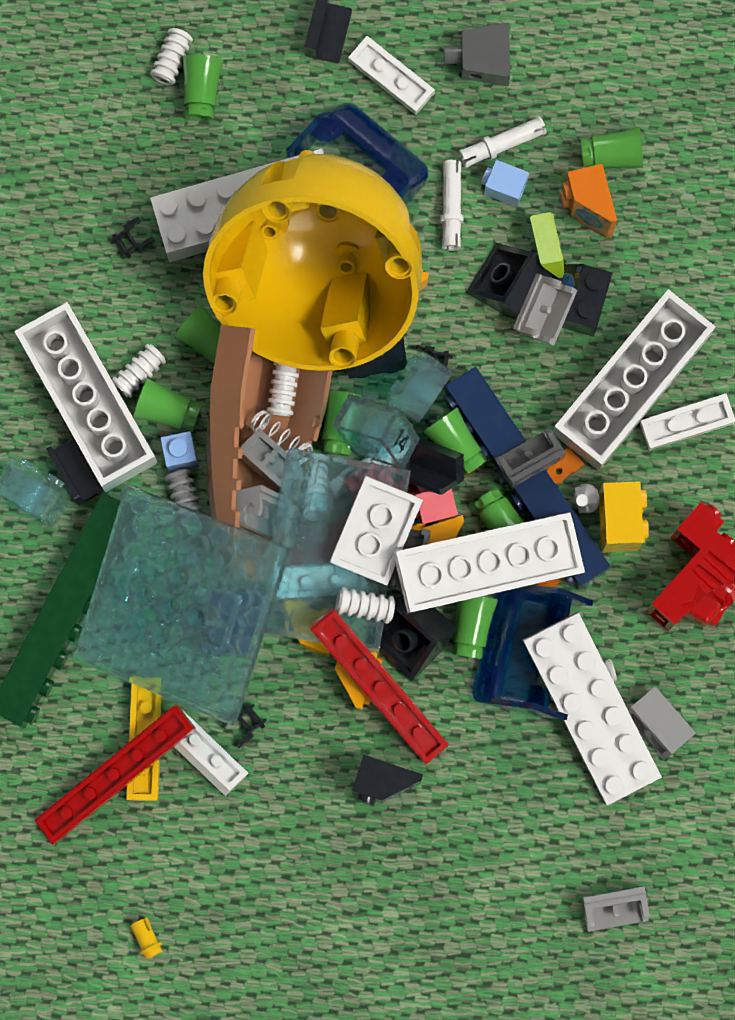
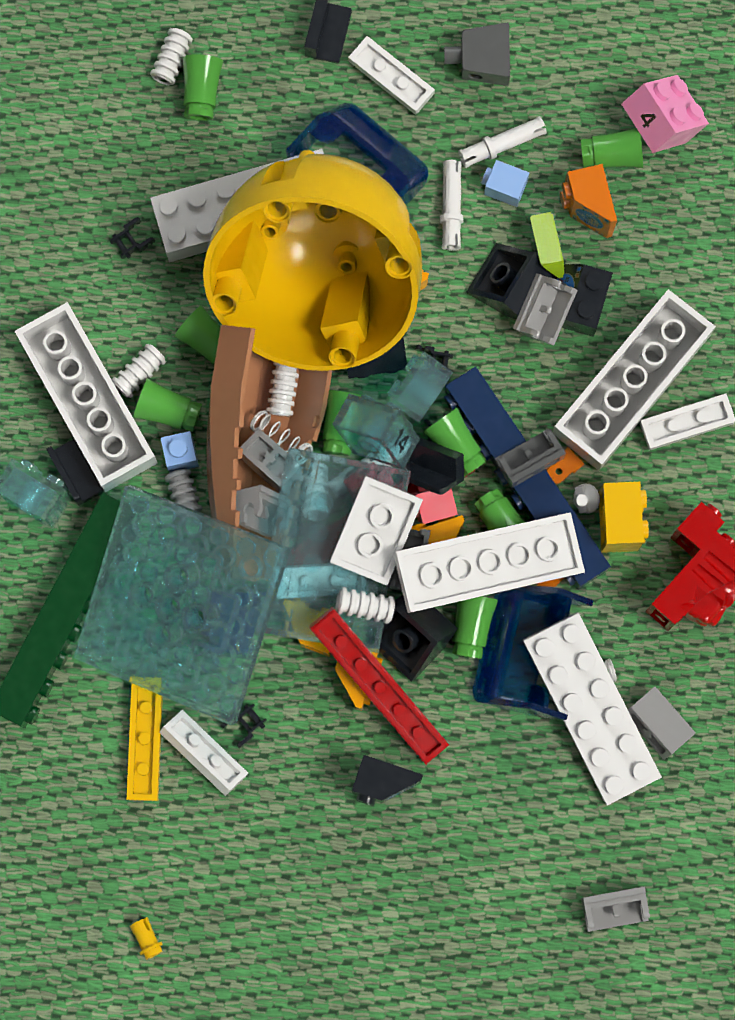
red tile [34,704,196,845] -> none
none -> bright pink brick [622,75,709,153]

